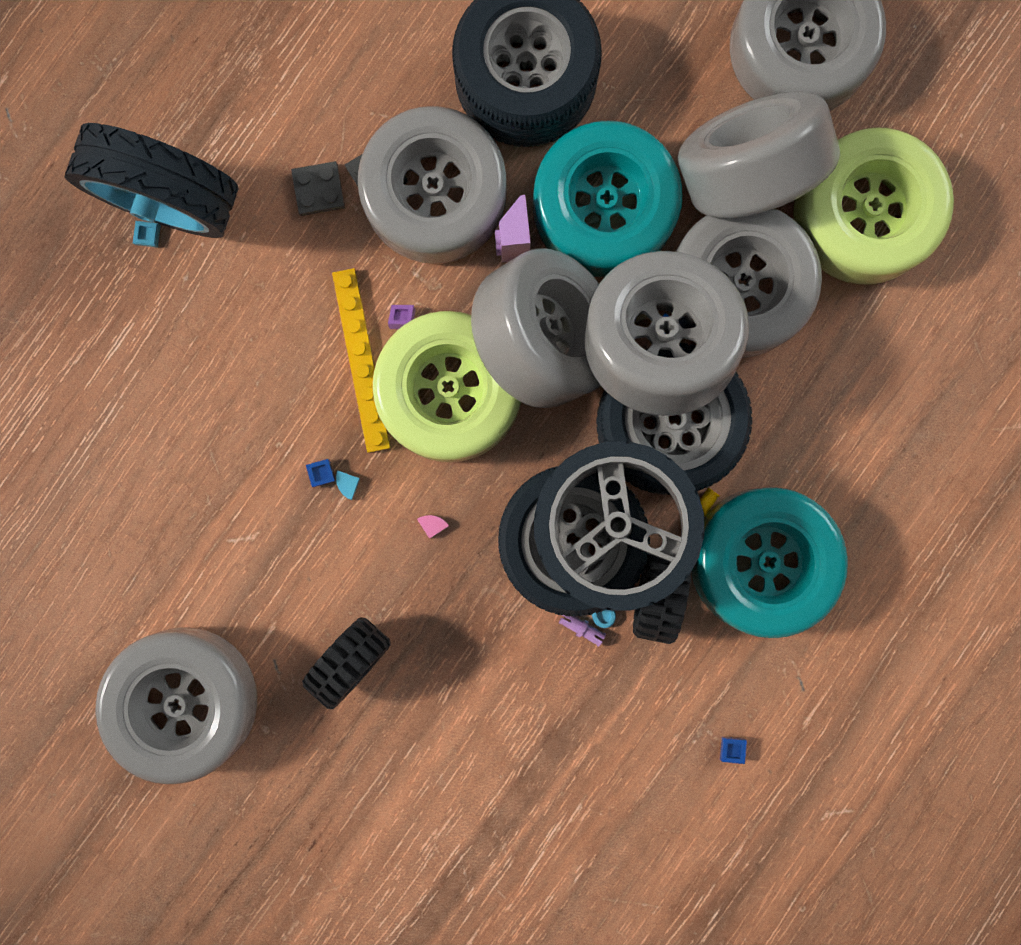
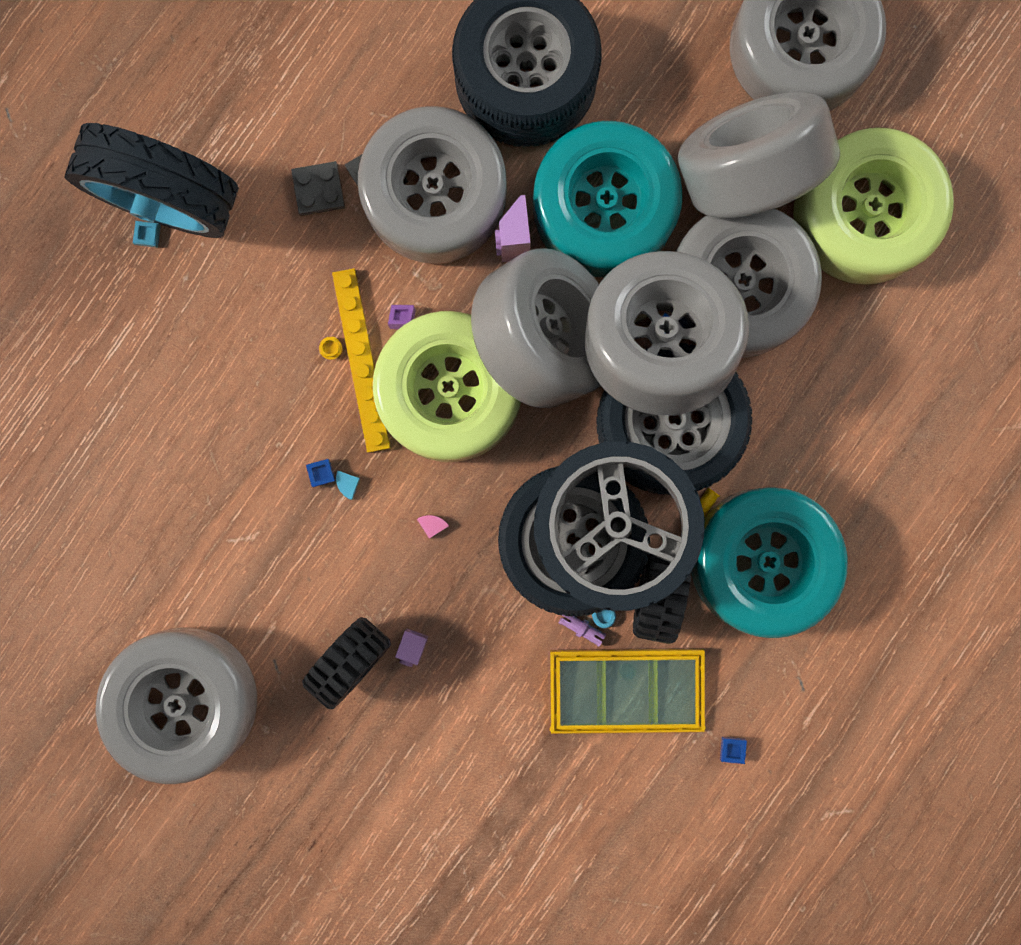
none -> yellow plate [319,337,343,360]
none -> lavender brick [395,628,429,667]
none -> clear light blue door [550,648,706,734]

